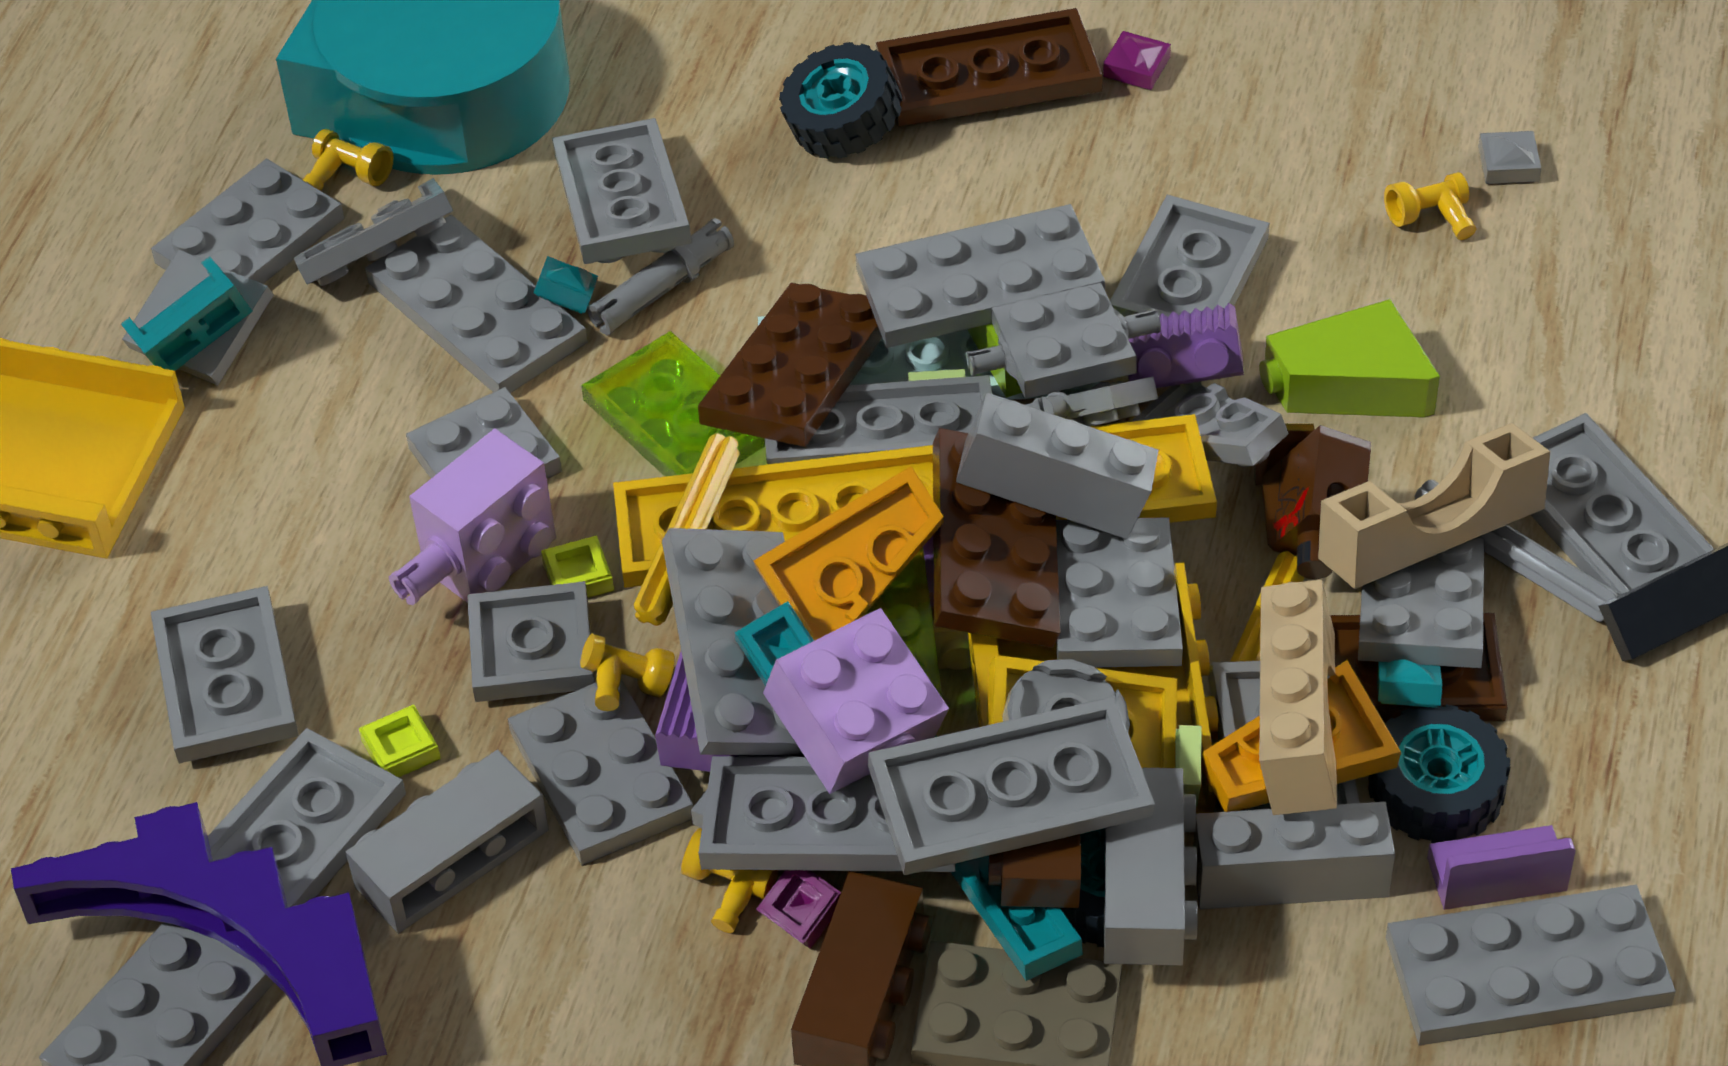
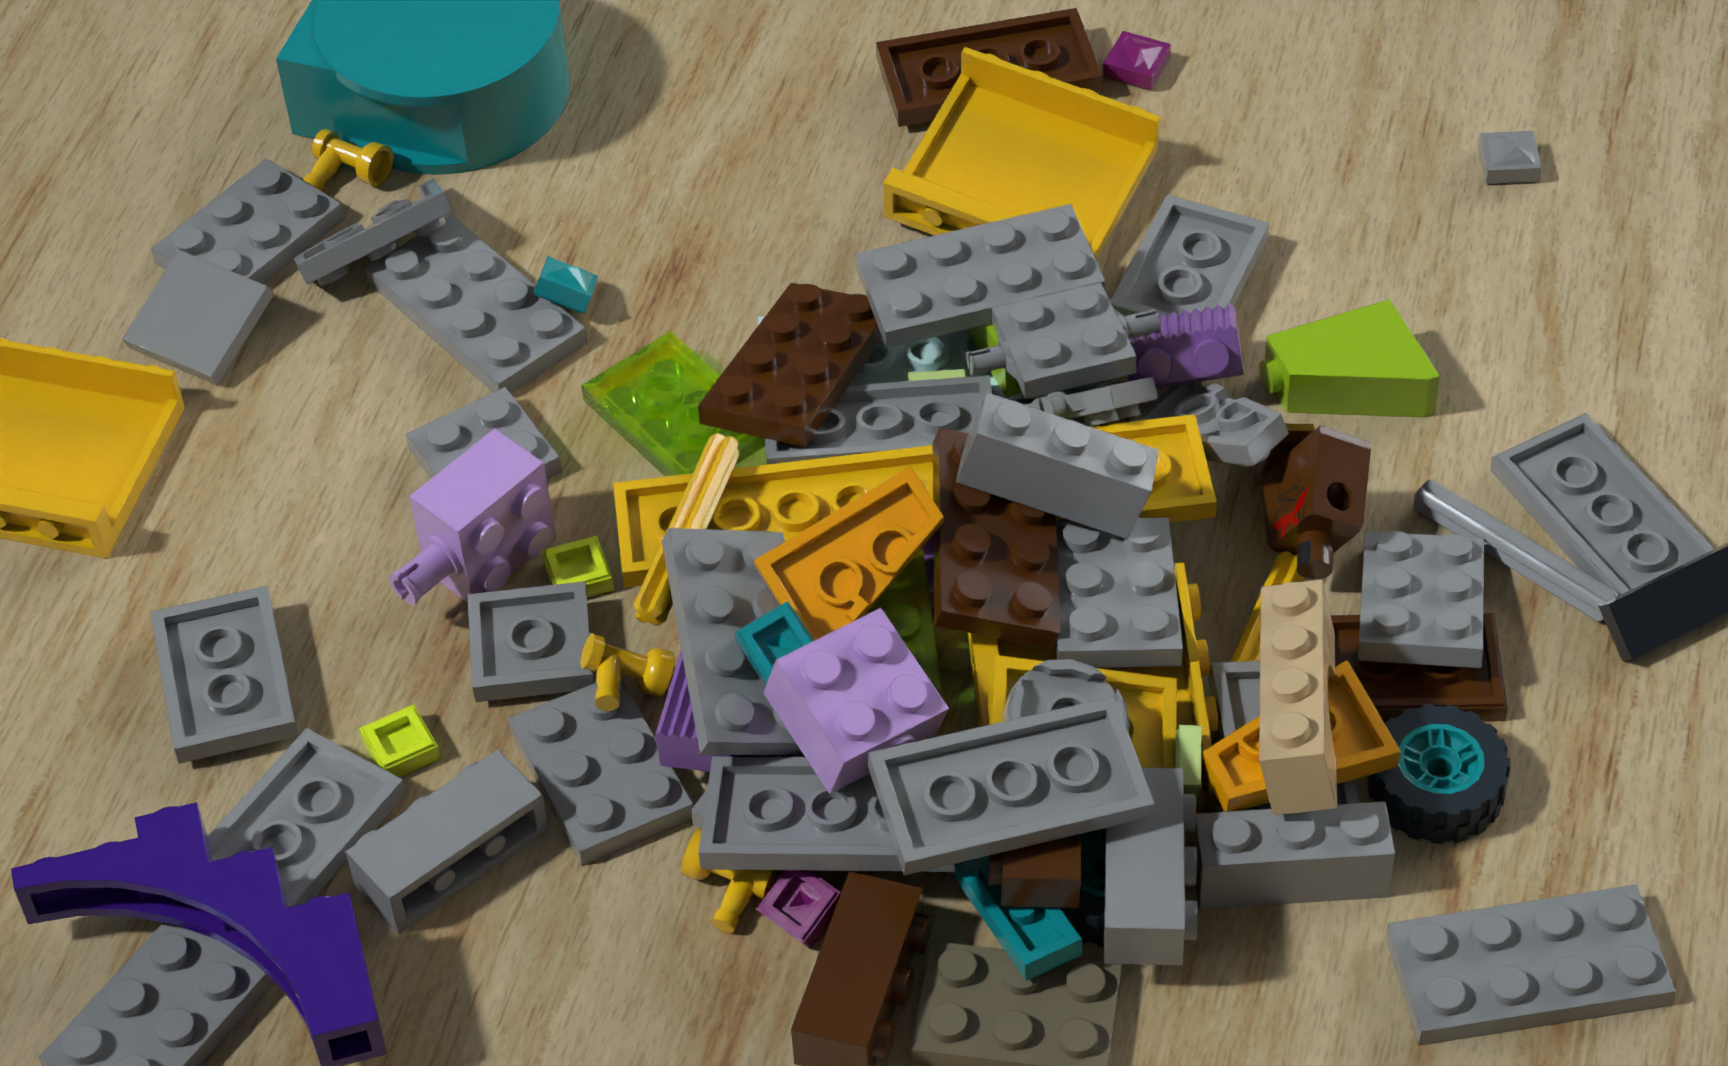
teal hinge [121,256,253,371] -> none
light grey plate [552,118,692,264] -> none
light grey pin [587,218,734,335] -> none
black wheel [779,42,902,159] -> none
tan arch [1318,423,1550,589] -> none
teal tile [1377,659,1442,708] -> none
yellow piece [1384,172,1477,240] -> none
medium lavender panel [1427,825,1576,910] -> none
none -> yellow panel [883,47,1161,261]

